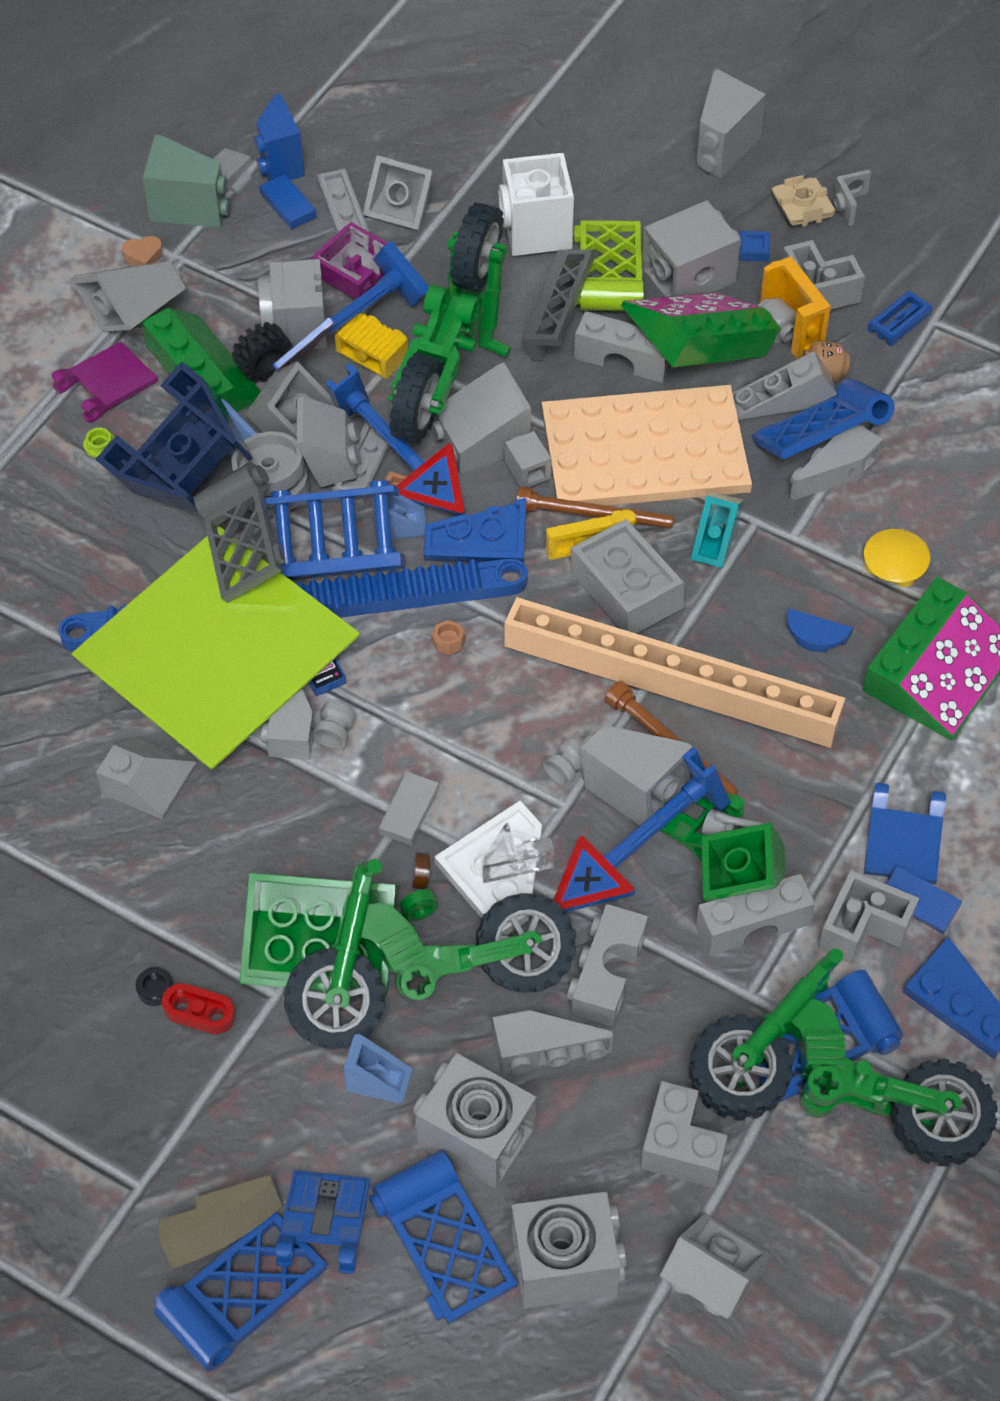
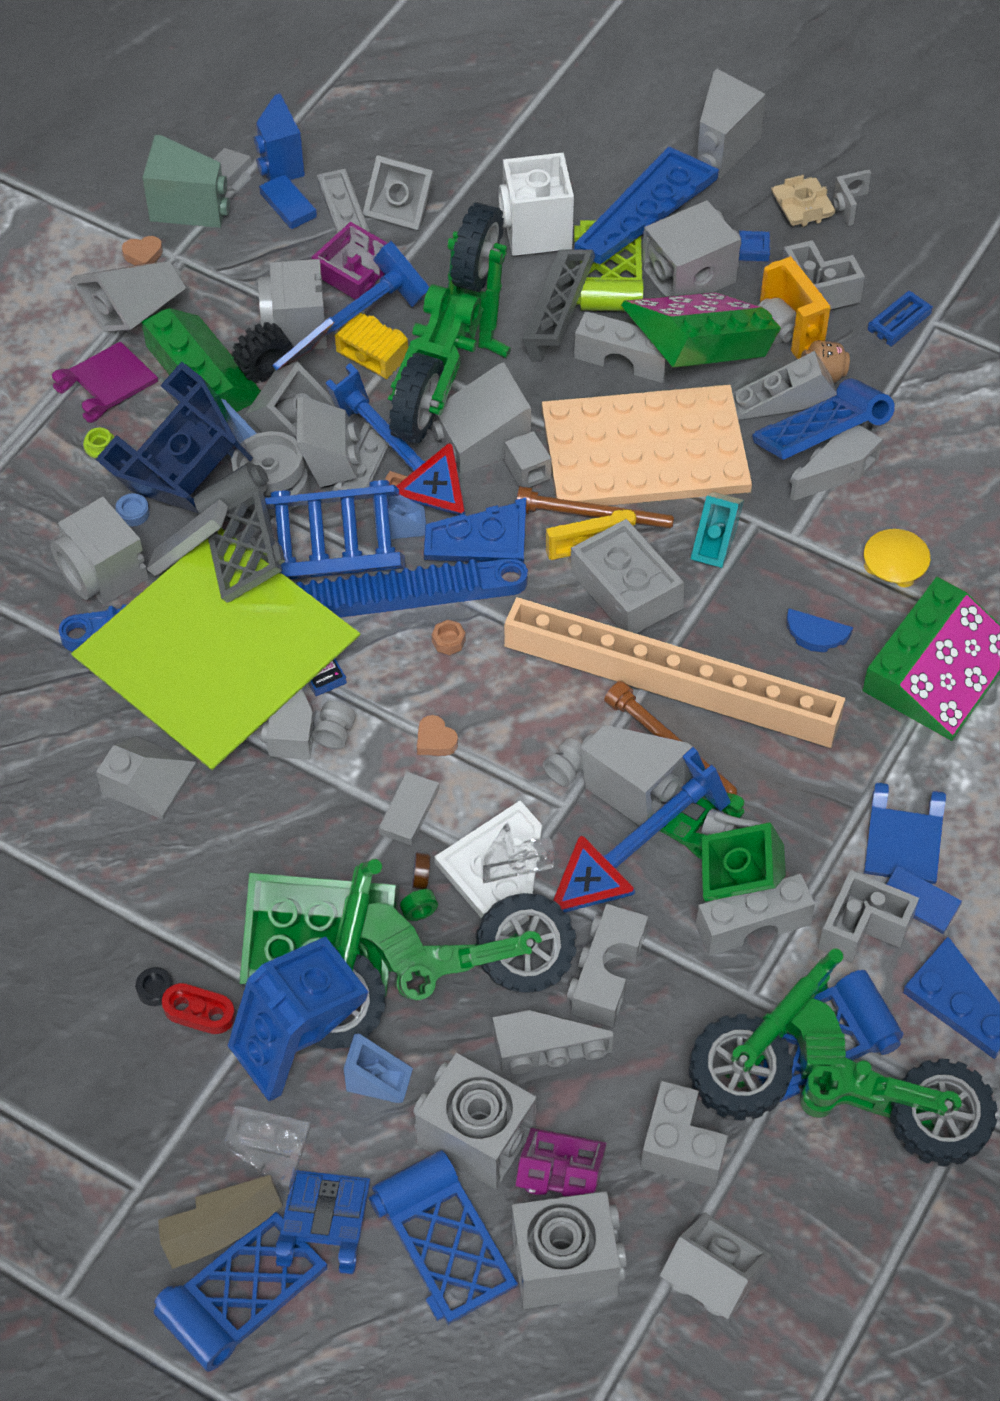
none -> light grey piece [50,497,148,605]
none -> medium blue tile [115,493,150,526]
none -> light grey tile [147,499,228,576]
none -> clear wing [225,1106,311,1194]
none -> blue bracket [228,936,369,1101]
none -> nougat tile [417,715,458,756]
none -> magenta piece [516,1128,607,1197]
none -> blue wing [574,146,719,265]

